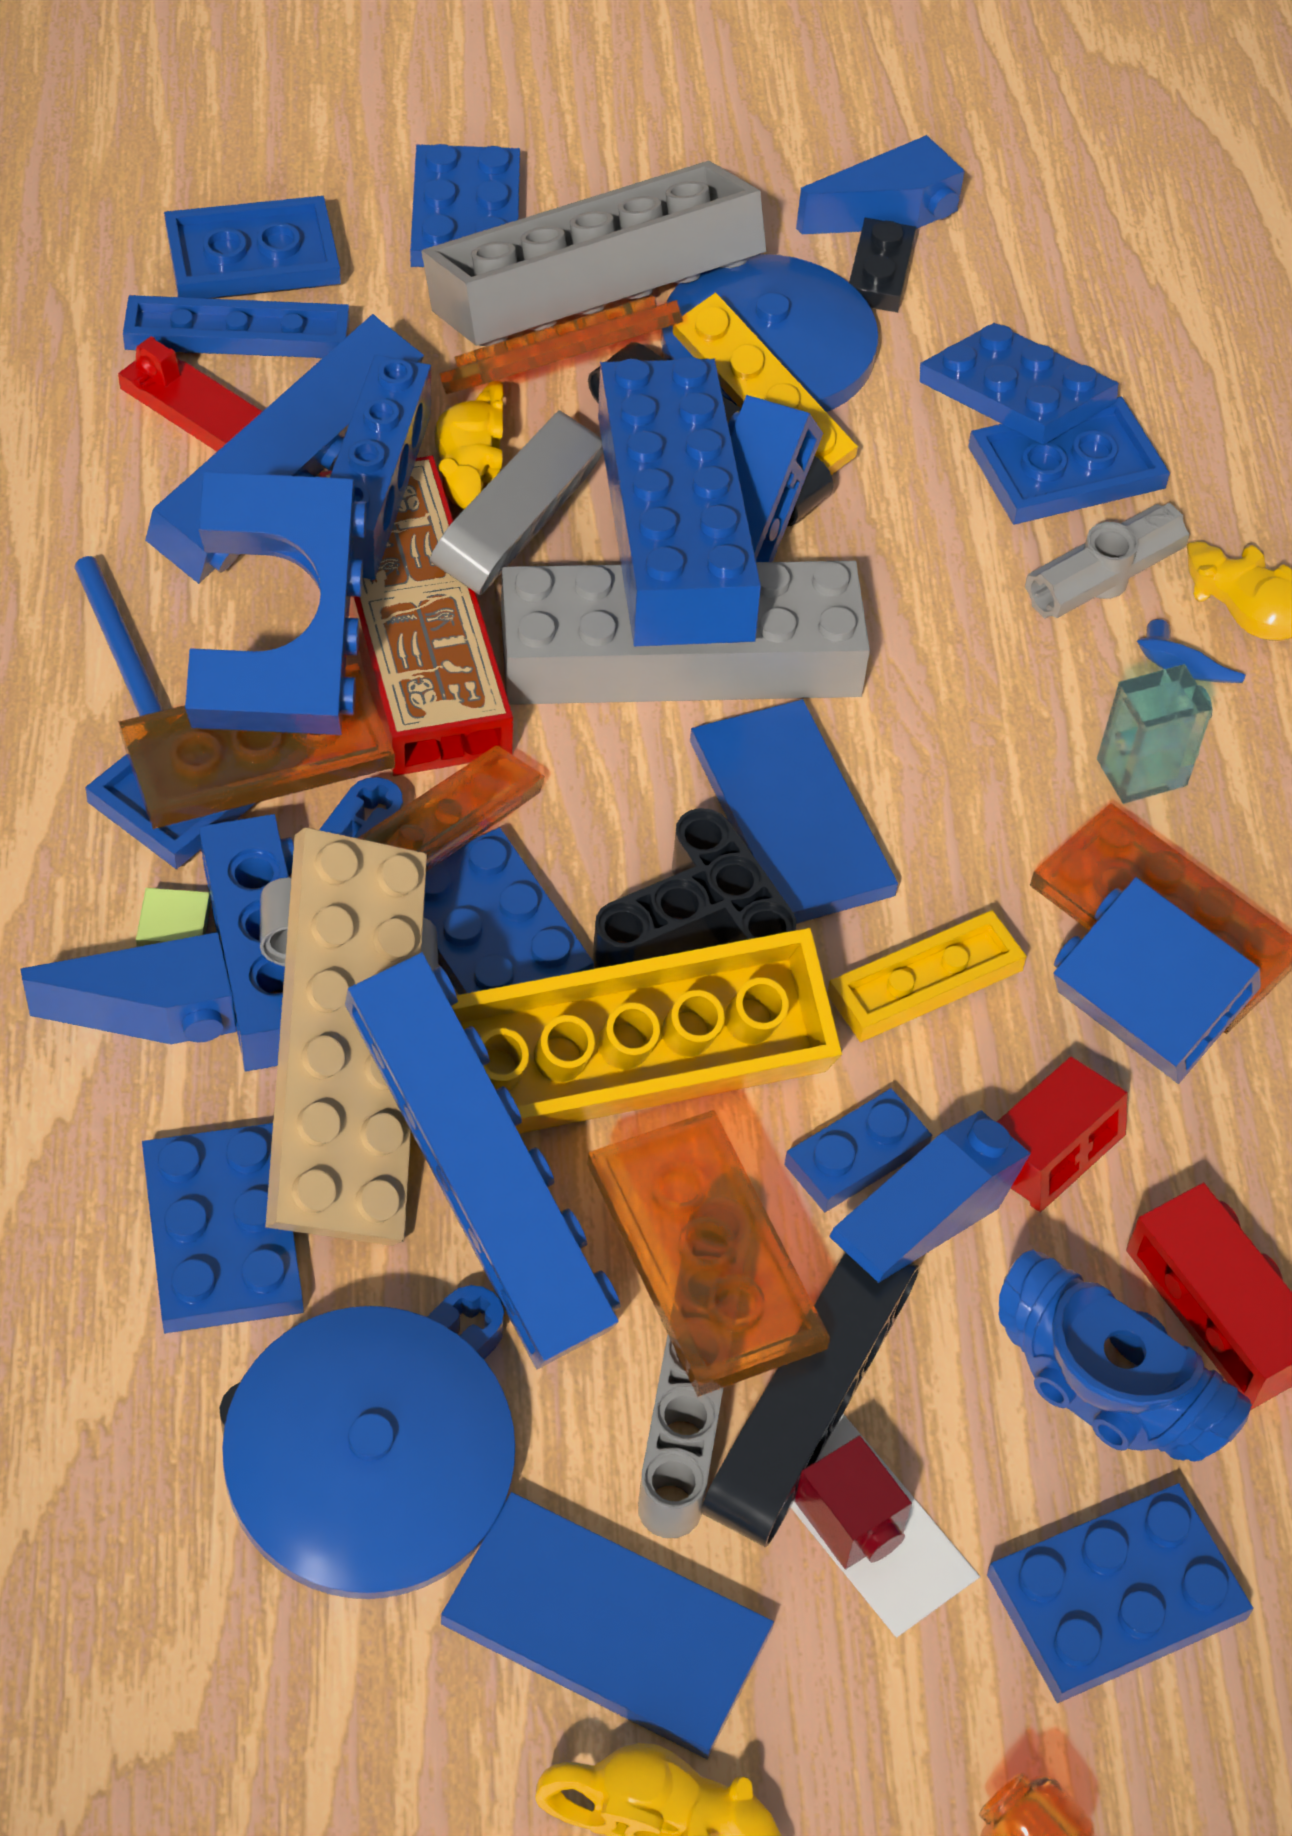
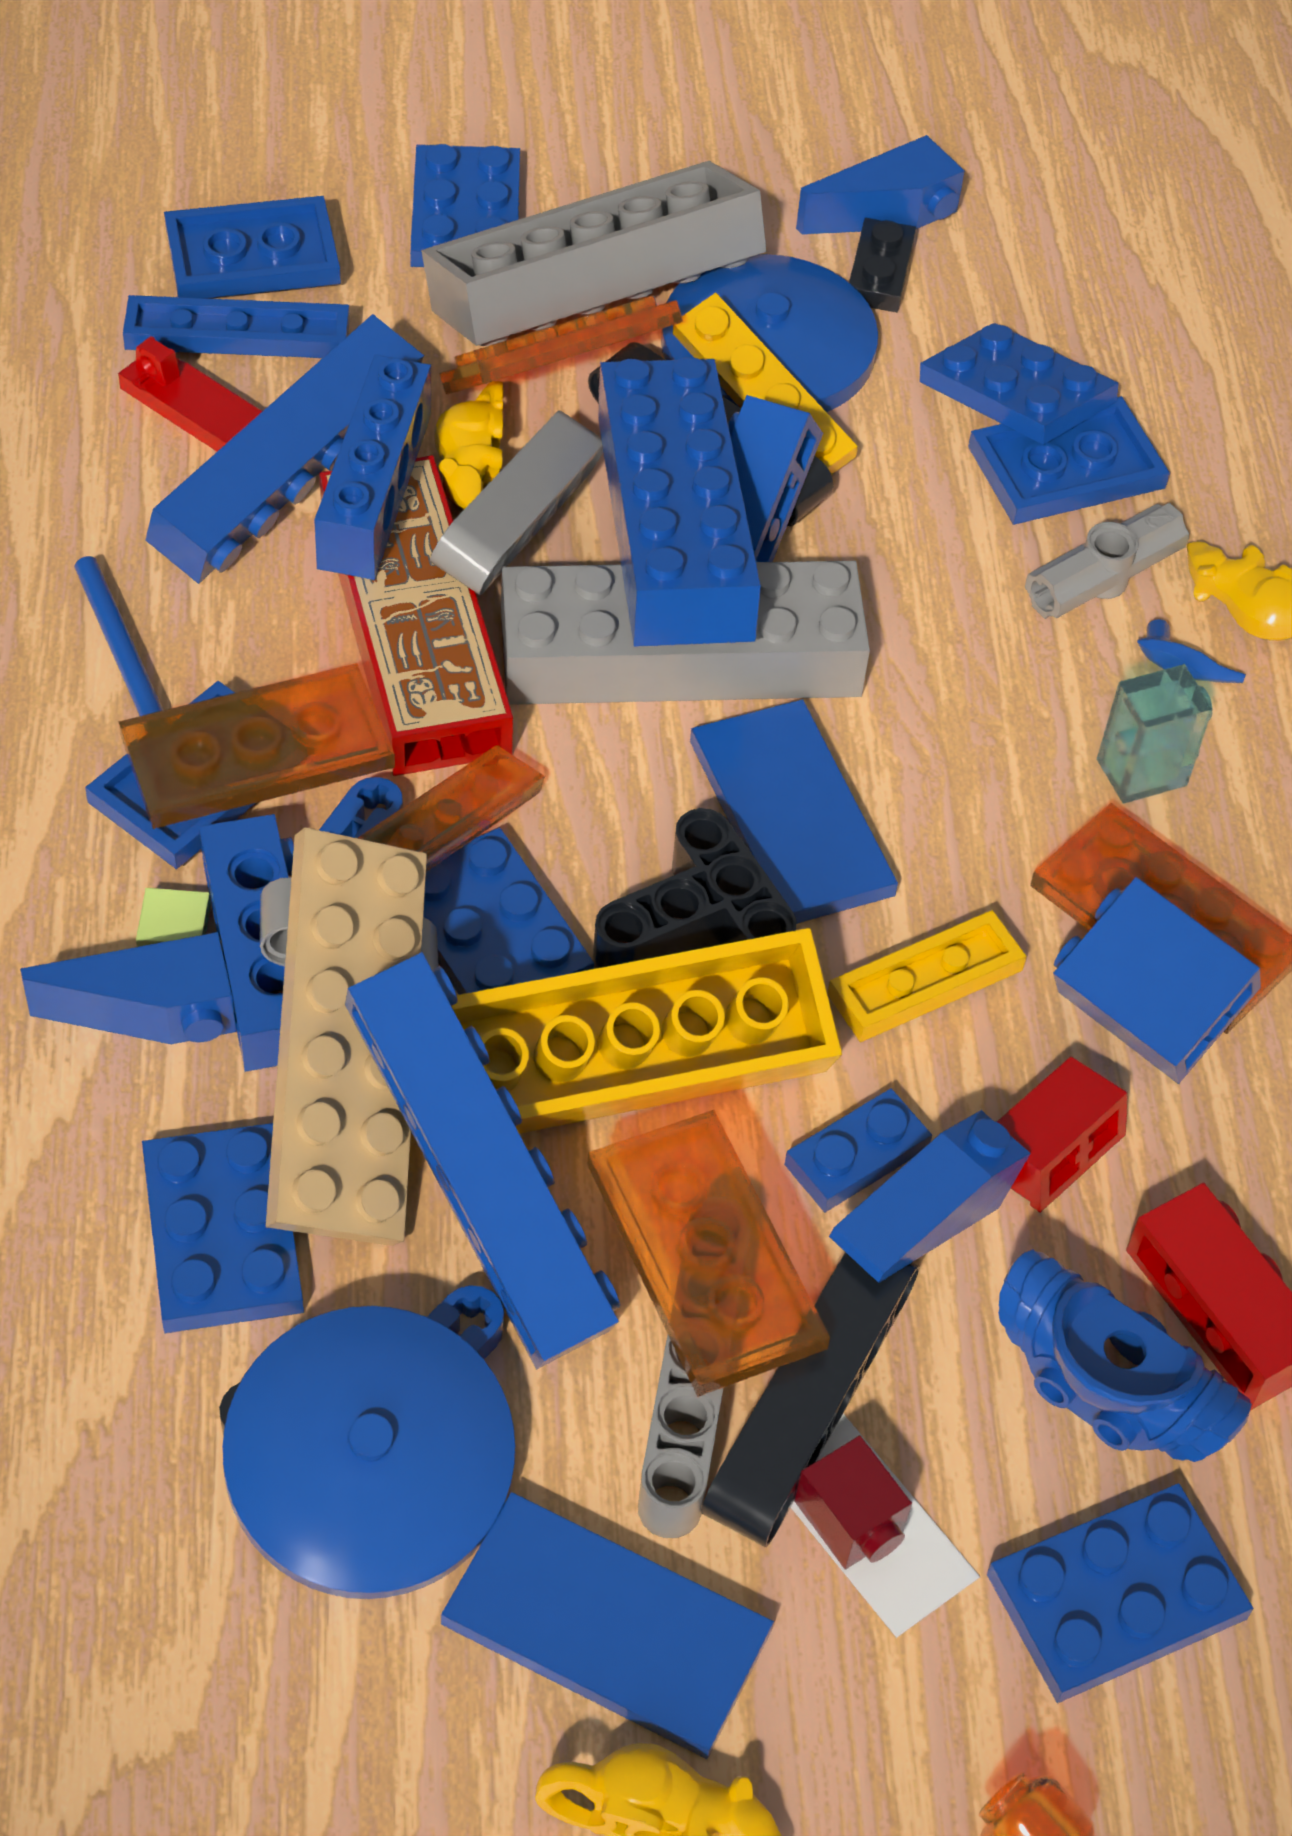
blue arch [185,471,367,735] -> none

